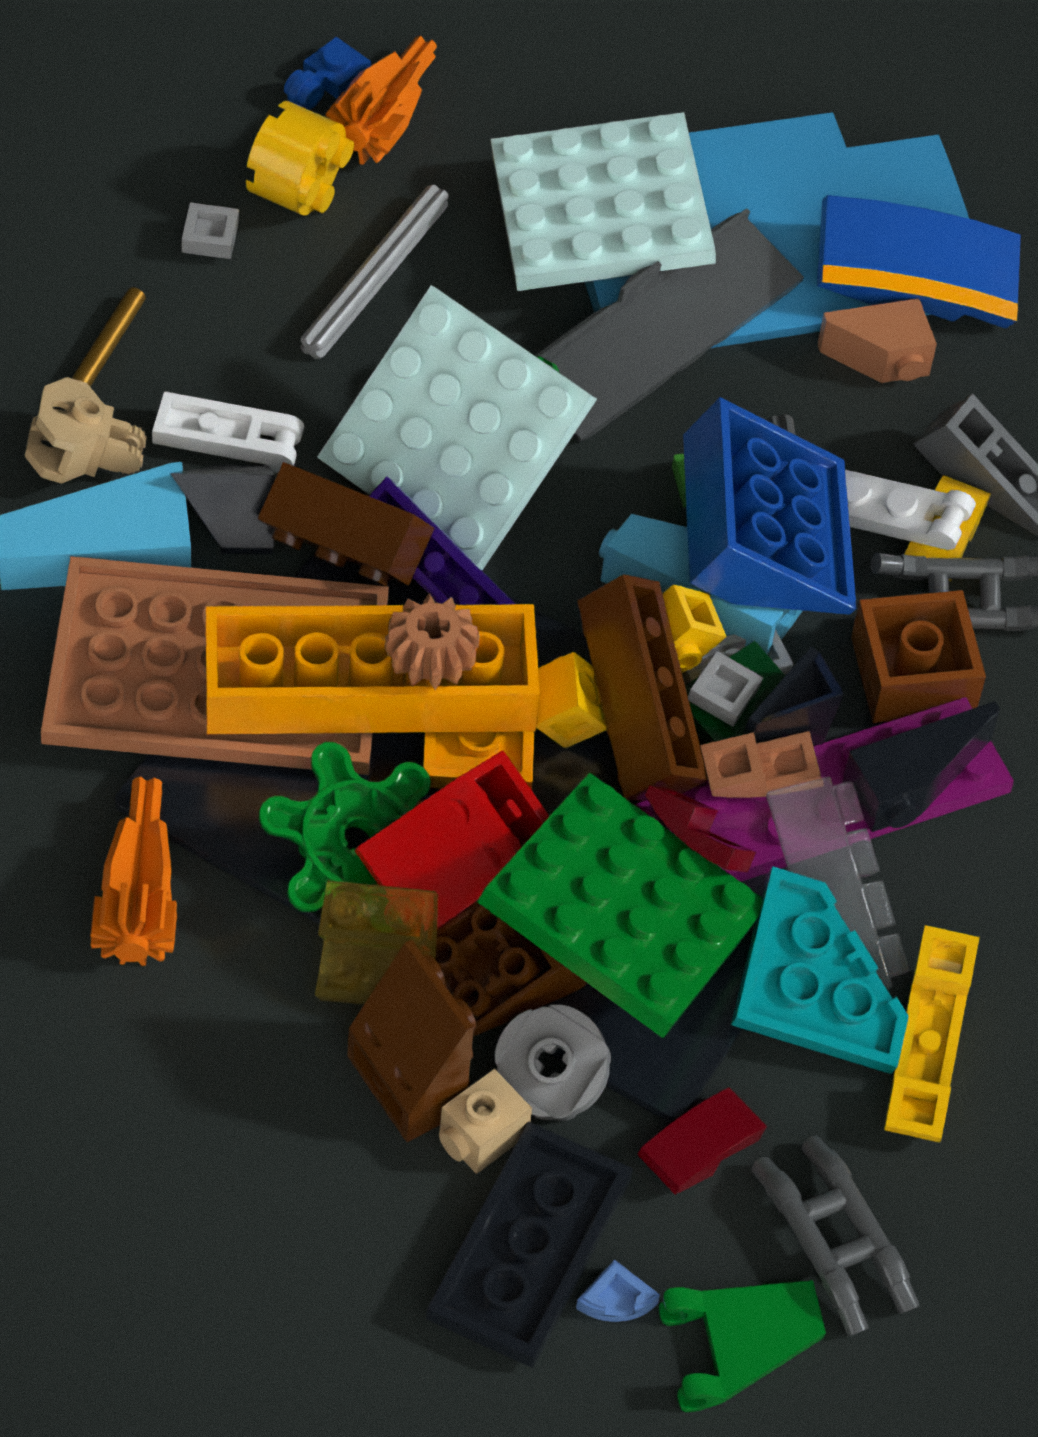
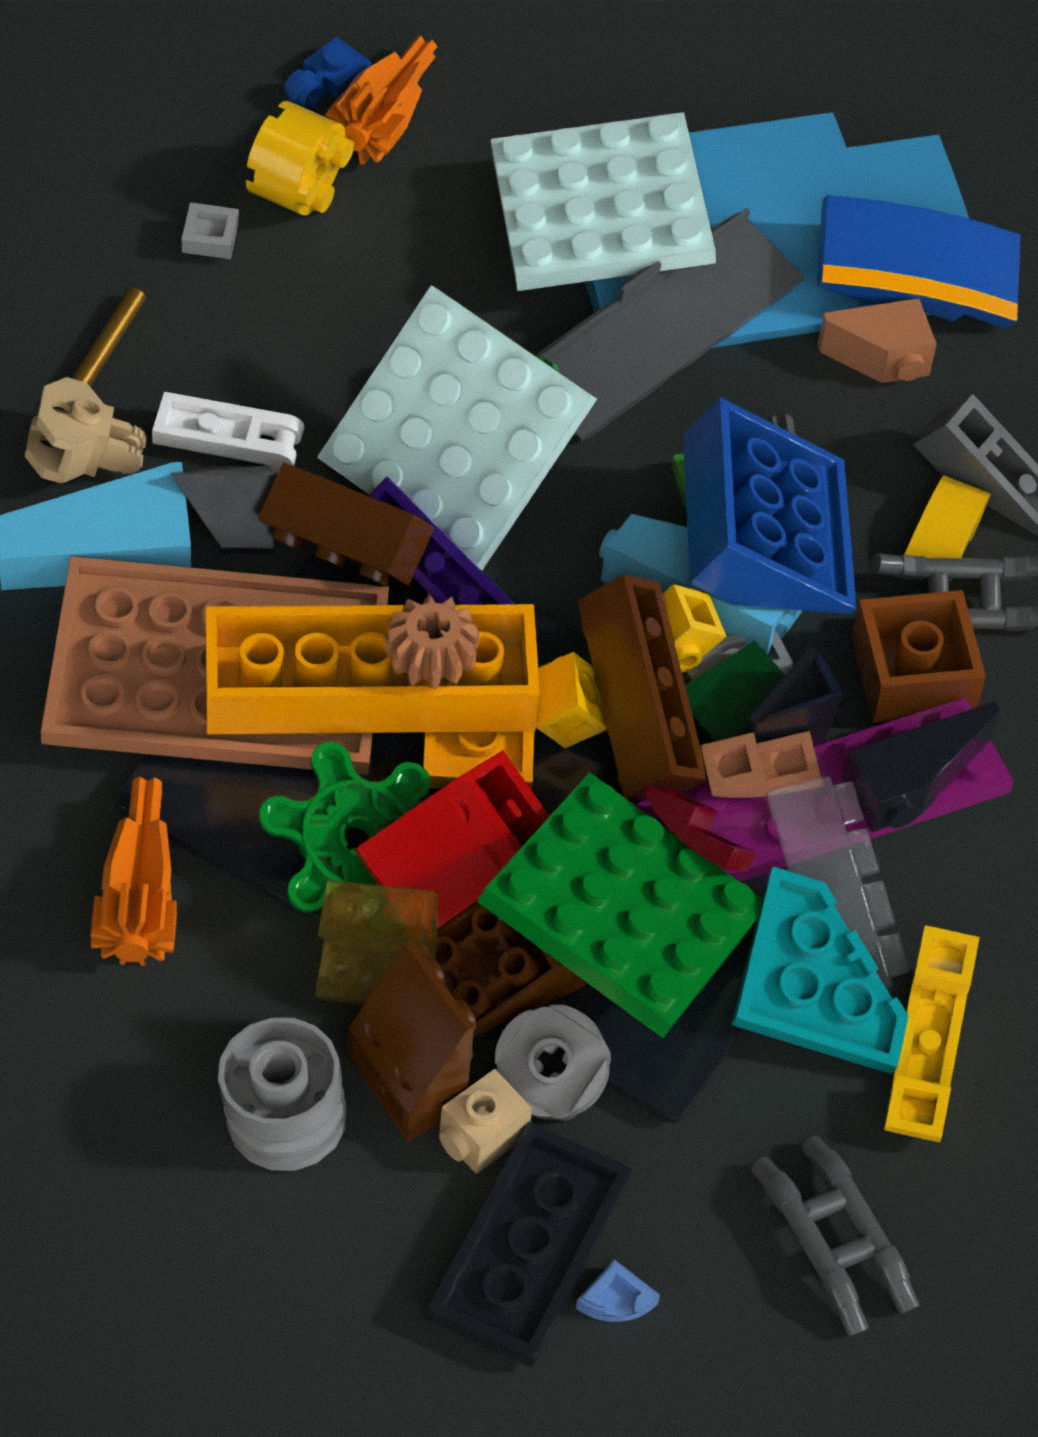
light grey axle [300,184,449,359] -> none
dark red slope [637,1087,767,1195] -> none
green flag [658,1280,826,1412] -> none
light grey plate [688,651,763,727] -> none
white plate [845,470,976,550] -> none
none -> light grey wheel [218,1018,347,1171]

